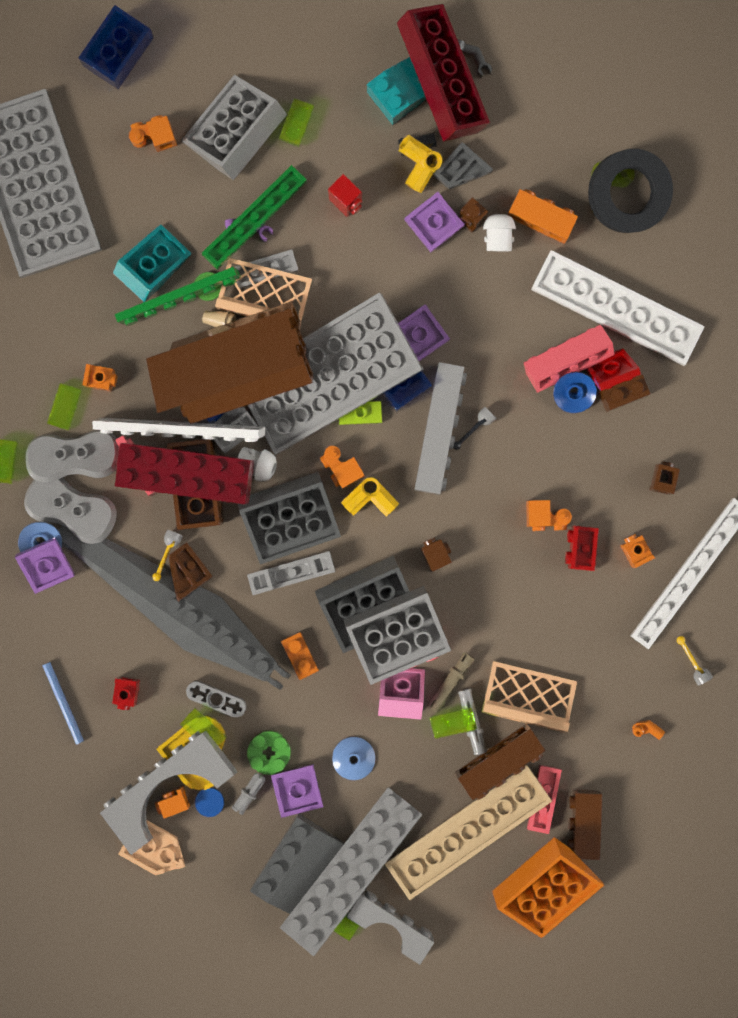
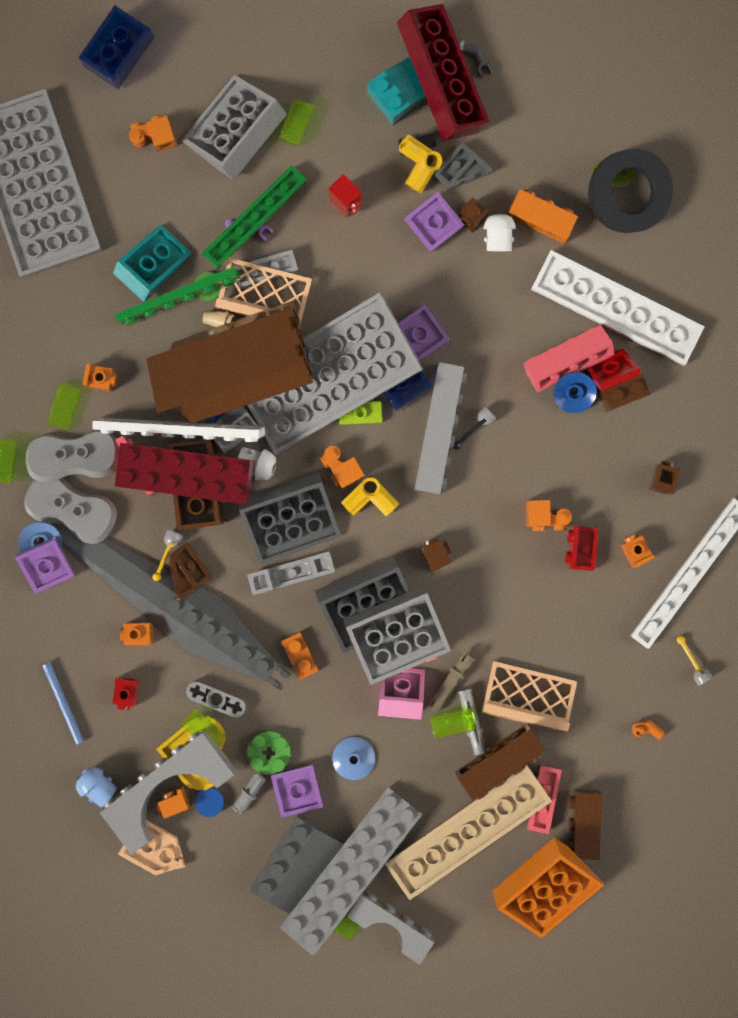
none -> light blue piece [75,767,117,808]
none -> orange brick [120,622,153,646]

